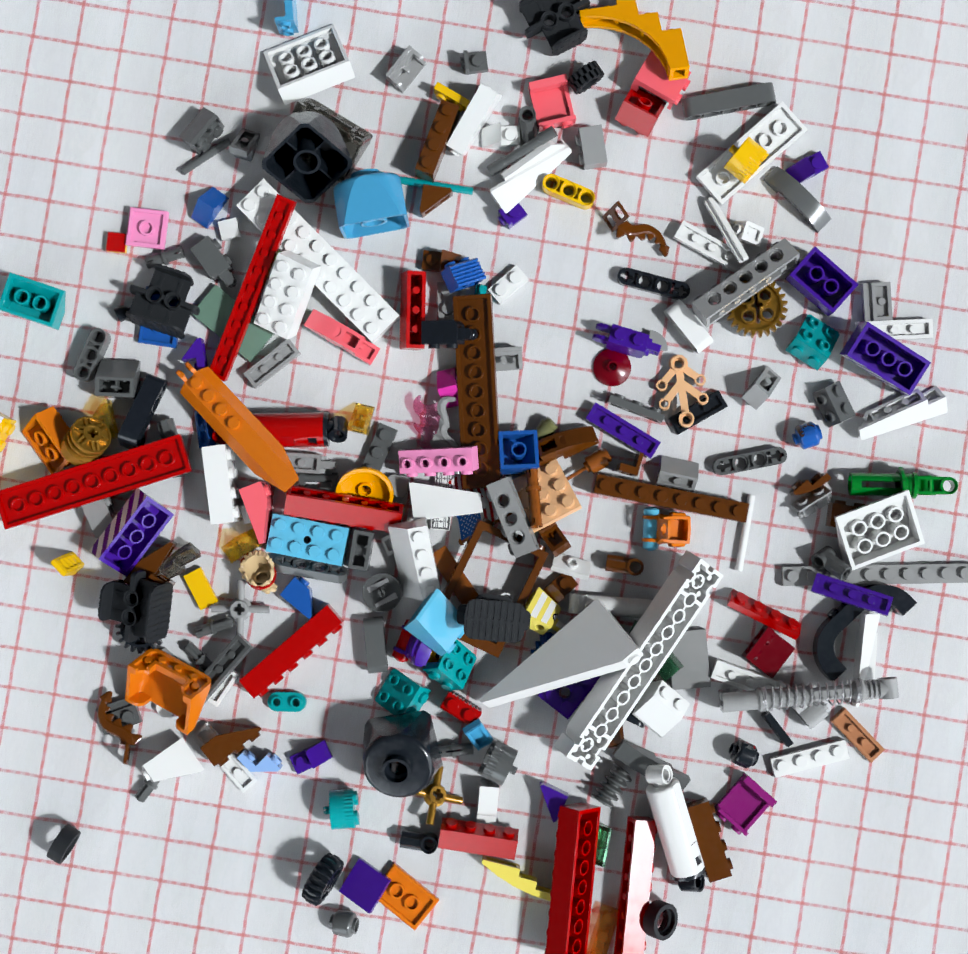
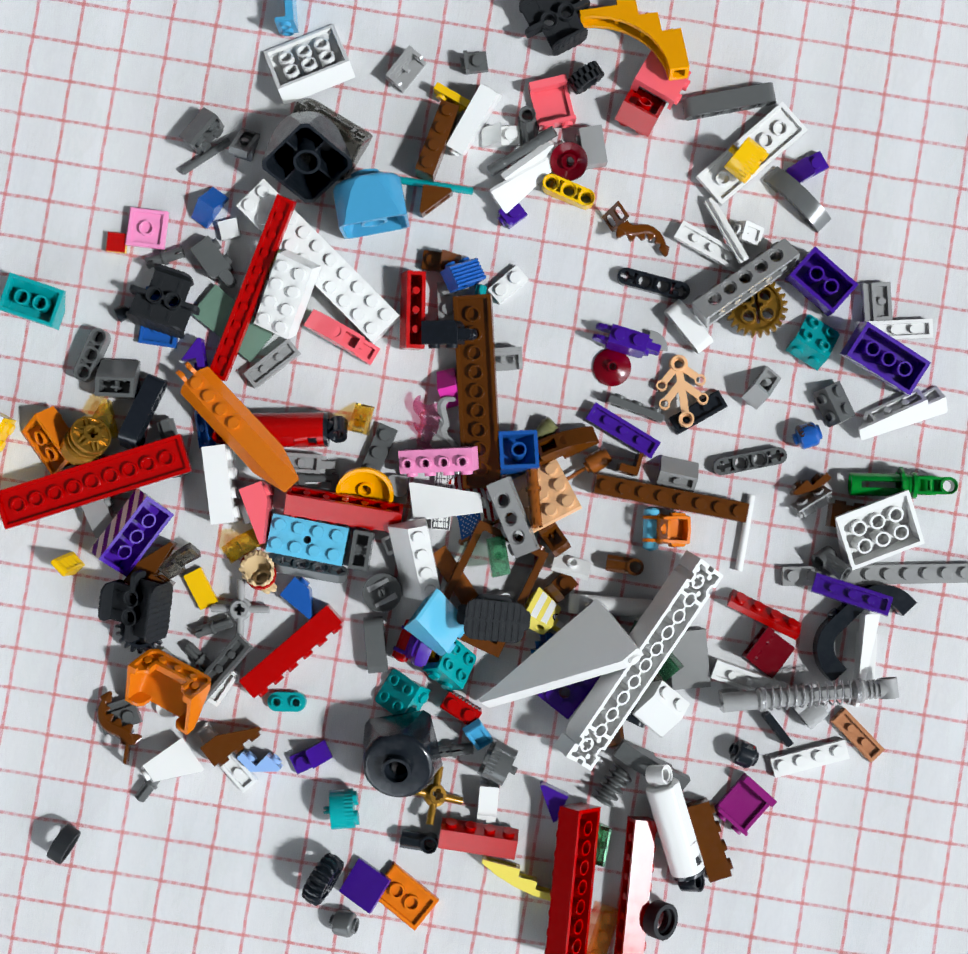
none -> clear green slope [485,535,511,578]
none -> dark red dish [550,142,588,181]

